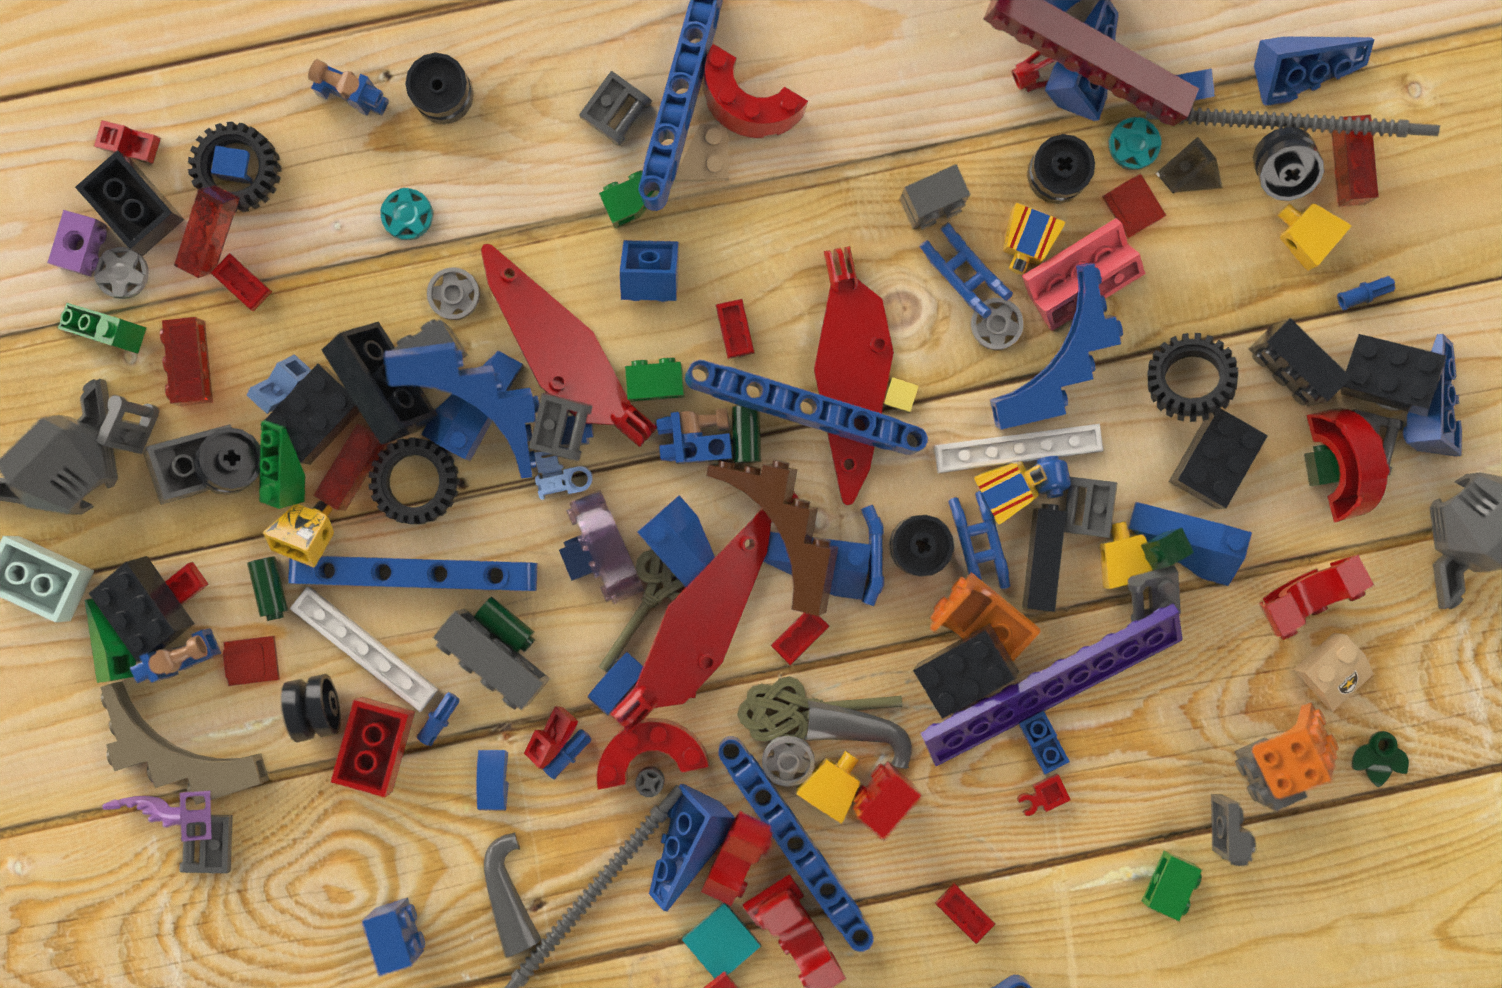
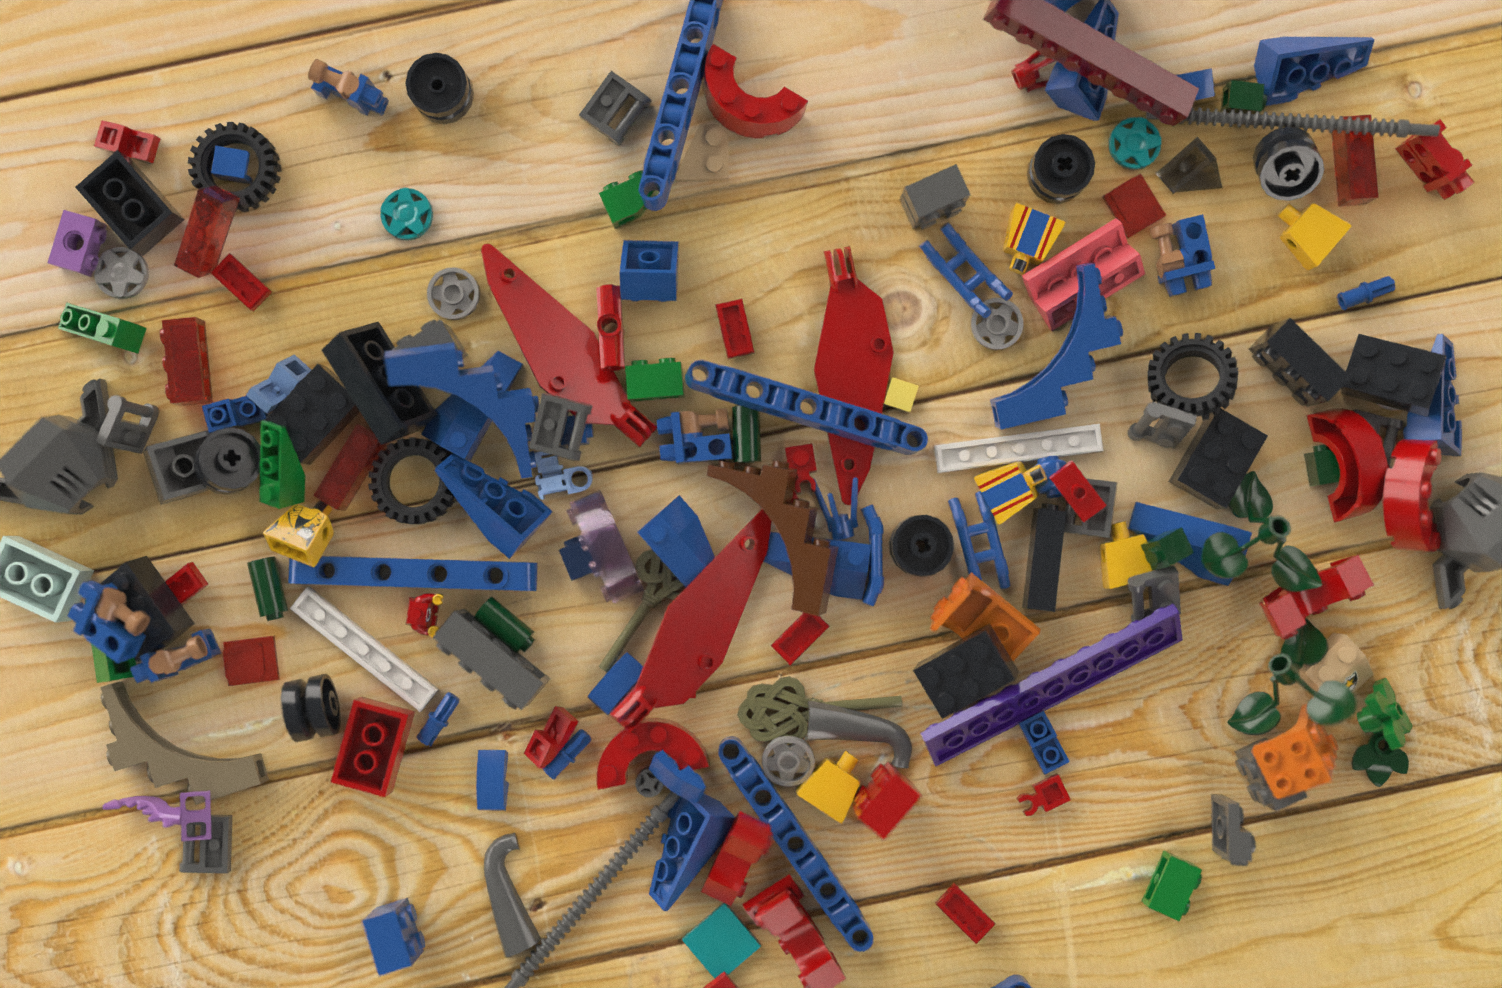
none -> blue hips [67,580,150,663]
none -> blue slope [202,396,269,433]
none -> red piece [405,593,444,638]
none -> blue wedge [434,453,553,559]
none -> red piece [596,284,625,372]
none -> blue slope [649,750,706,804]
none -> red plate [785,443,817,494]
none -> blue plant [813,477,859,540]
none -> red plate [1049,460,1107,522]
none -> dark grey plate [1128,402,1197,449]
none -> blue hips [1150,214,1216,297]
none -> dark green plant [1201,471,1322,592]
none -> dark green brick [1220,80,1267,114]
none -> dark green plant [1227,618,1357,735]
none -> green plant [1357,678,1413,750]
none -> red brick [1383,439,1441,552]
none -> red hips [1395,119,1474,200]

